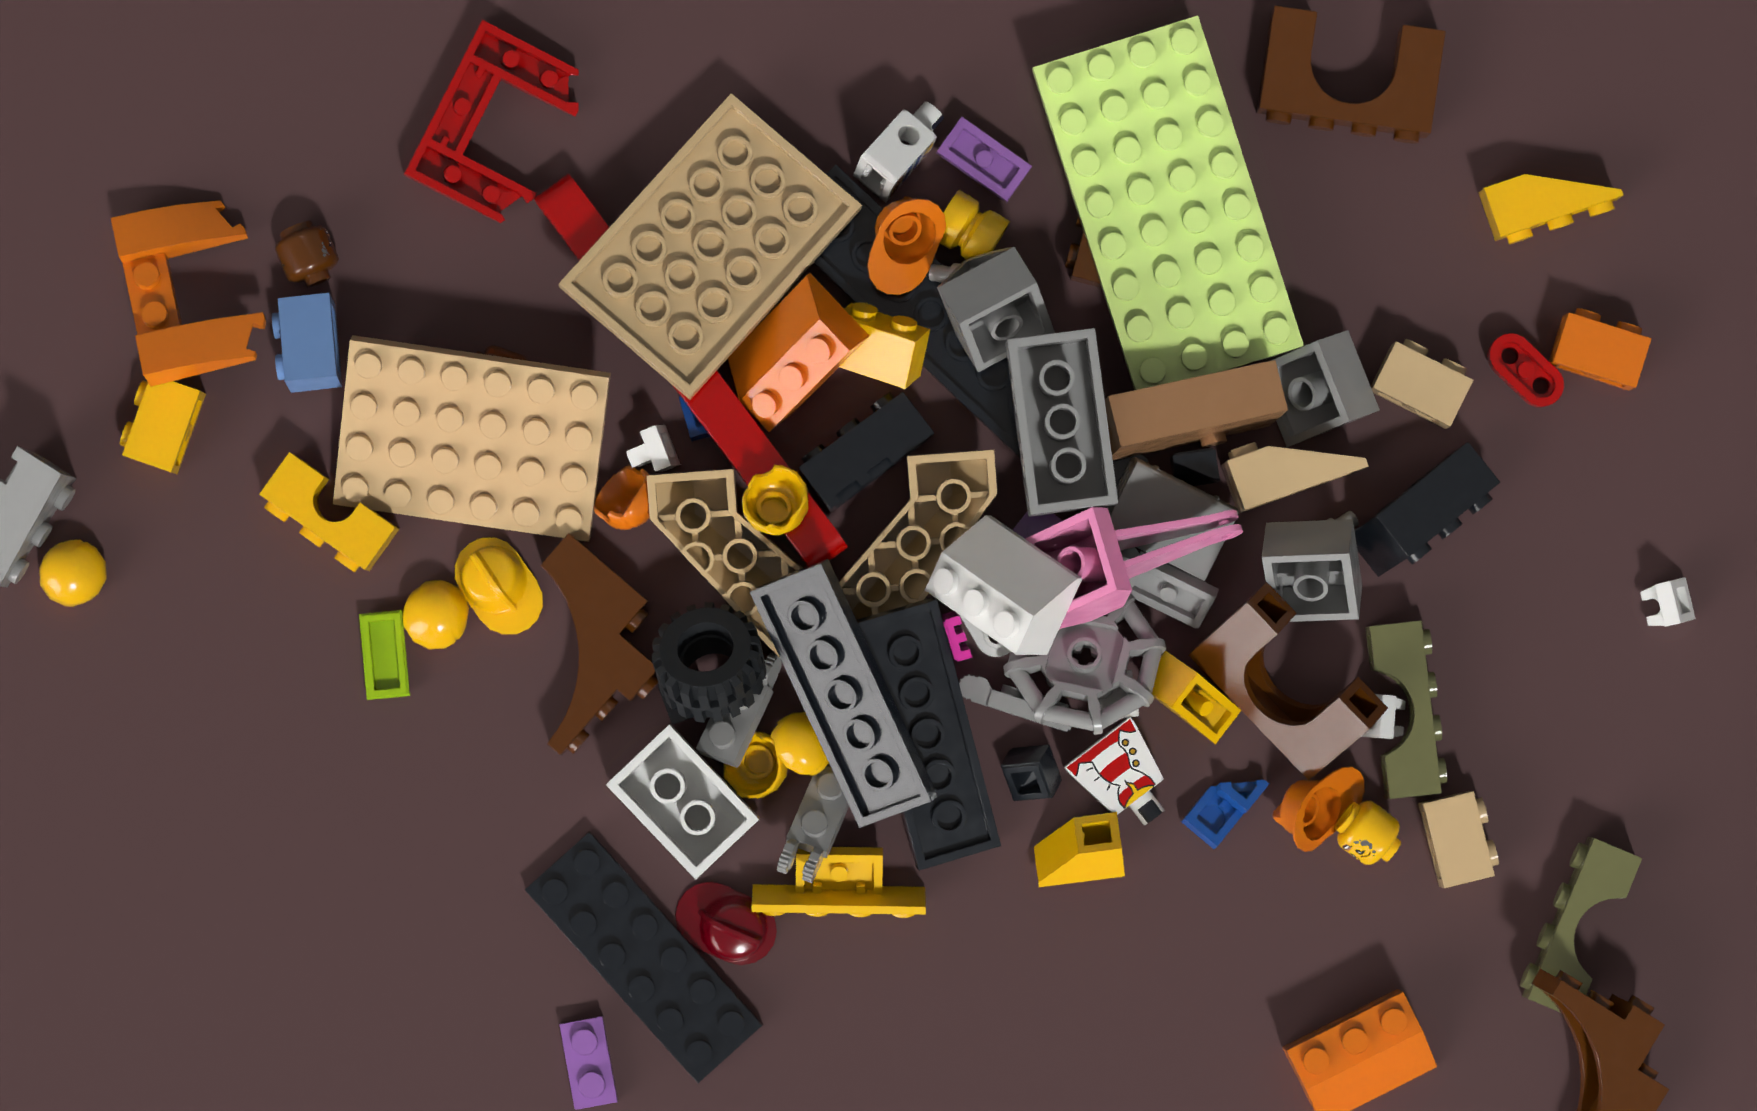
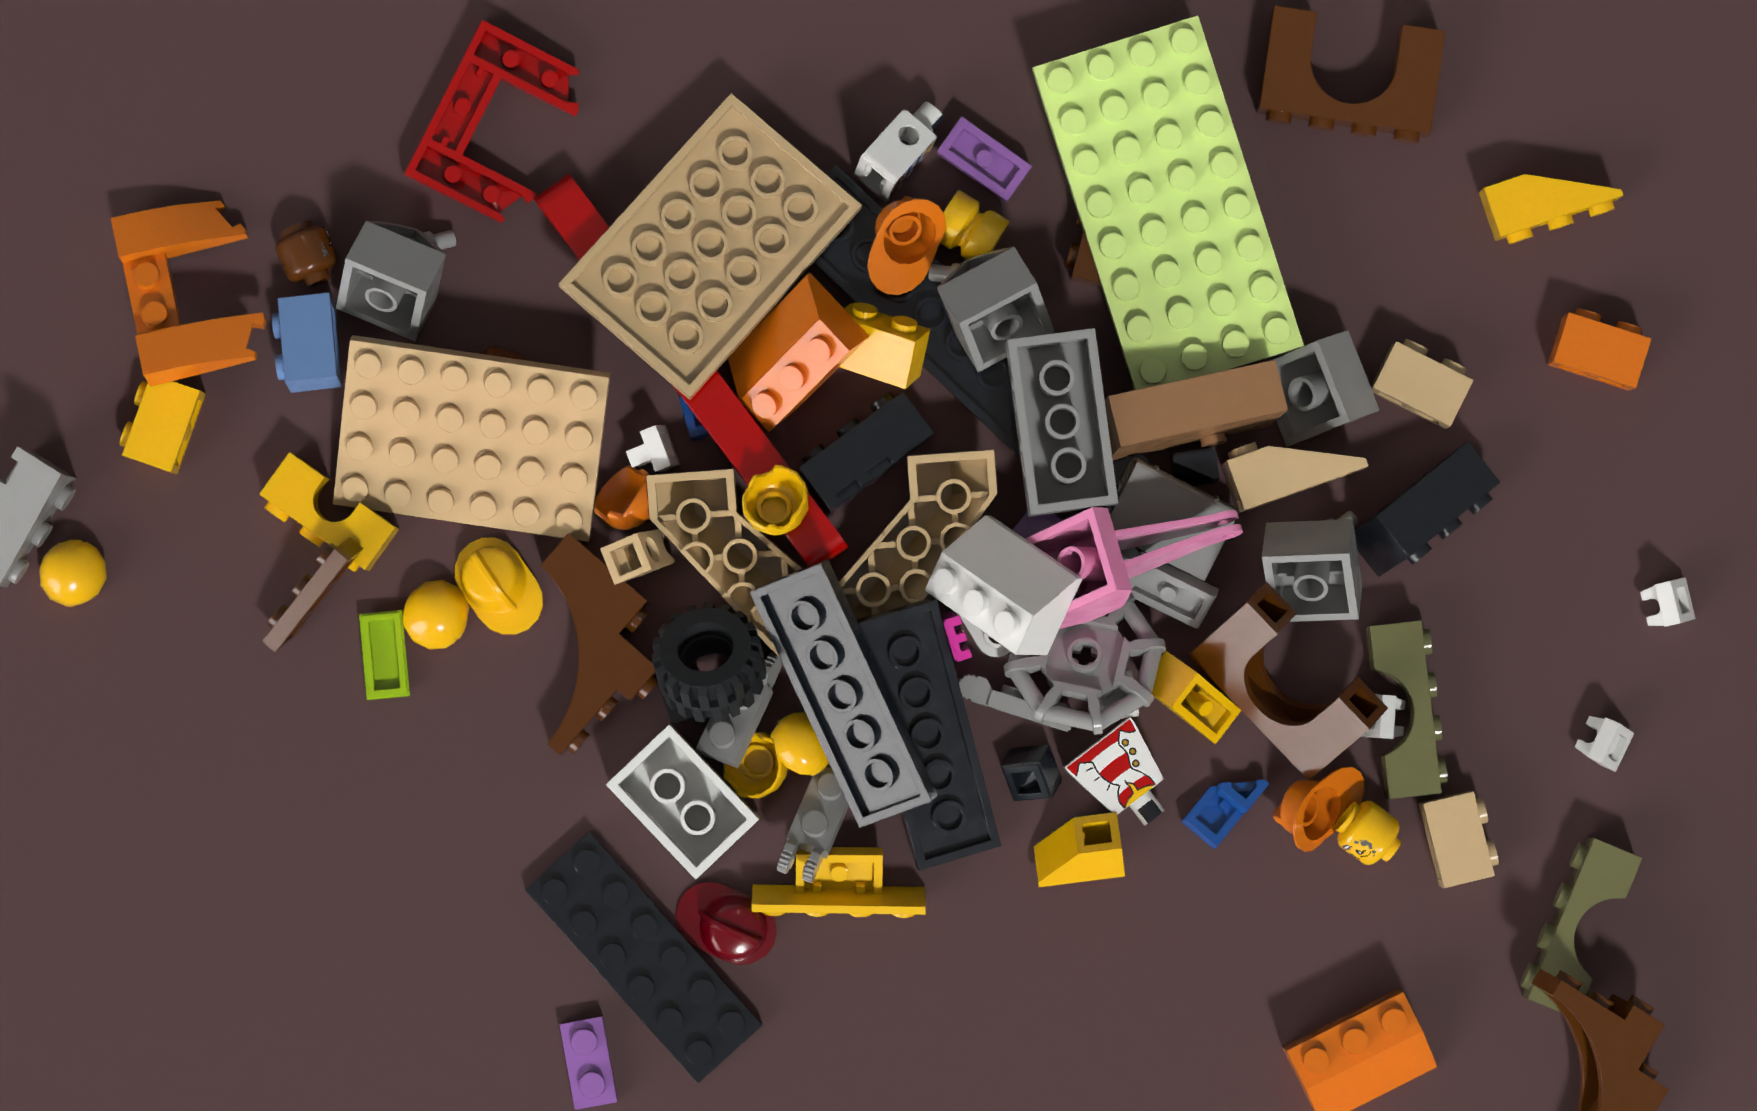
red plate [1487,333,1564,407] -> none
none -> plate [262,537,364,652]
none -> light grey piece [336,221,456,341]
none -> tan leg [600,529,675,585]
none -> white tile [1575,716,1634,772]

